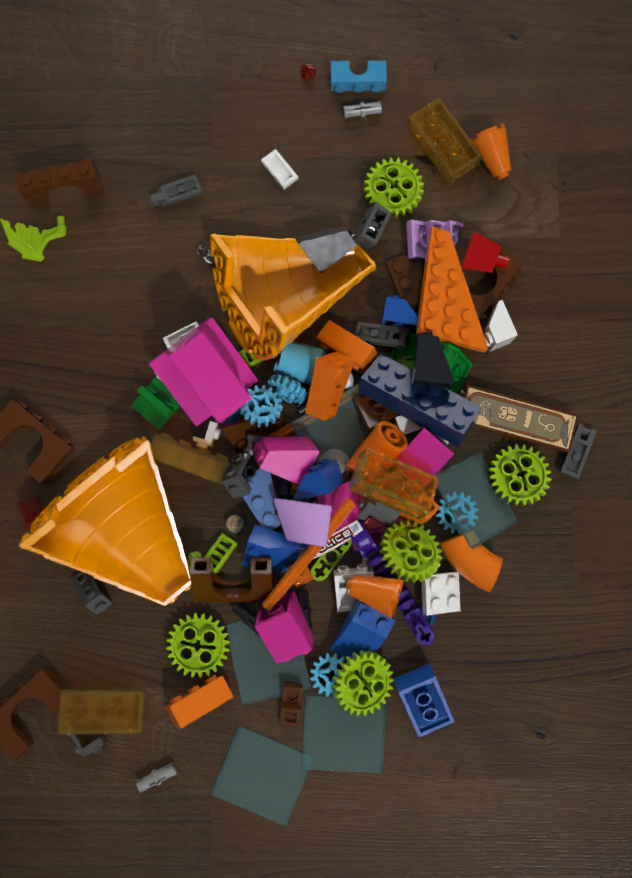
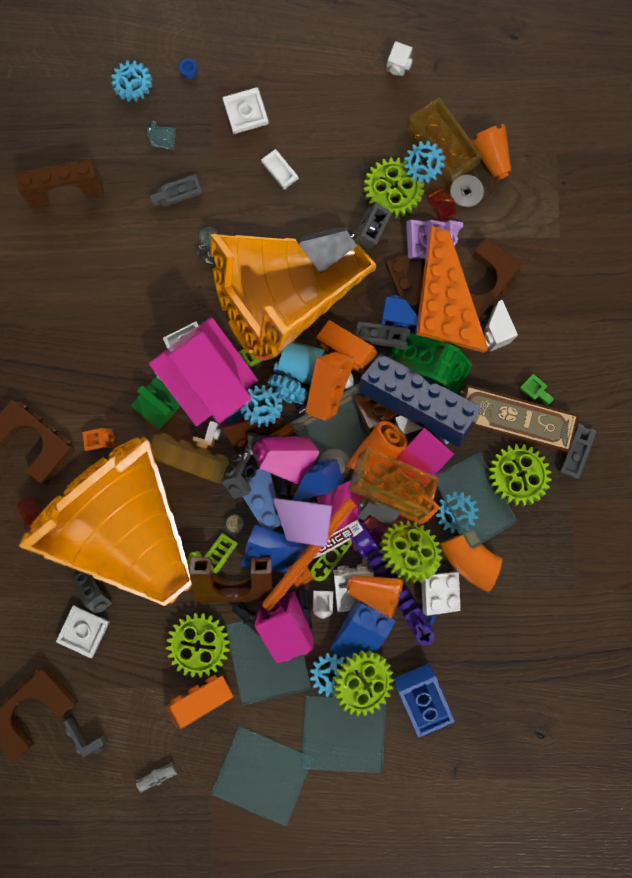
lime animal [0,216,66,262] -> none
clear yellow brick [56,689,144,734] -> none
reddish brown slope [280,682,303,727] -> none
clear red hinge [301,64,316,80] -> none
dark azure arch [331,61,387,93] -> none
light grey pin [344,101,382,118] -> none
black slope [412,332,454,389] -> none
red torso [462,232,510,273] -> none
none -> white plate [56,605,110,658]
none -> orange bracket [82,428,115,451]
none -> medium azure gear [111,60,152,102]
none -> clear light blue bracket [147,121,177,149]
none -> blue tile [179,58,198,79]
none -> clear light blue tile [199,227,218,247]
none -> white plate [222,87,269,134]
none -> white plate [313,590,333,619]
none -> white brick [386,41,413,76]
none -> medium azure gear [404,141,446,184]
none -> clear red bracket [427,188,457,221]
none -> light grey piece [450,175,484,207]
none -> bright green plate [520,374,554,406]

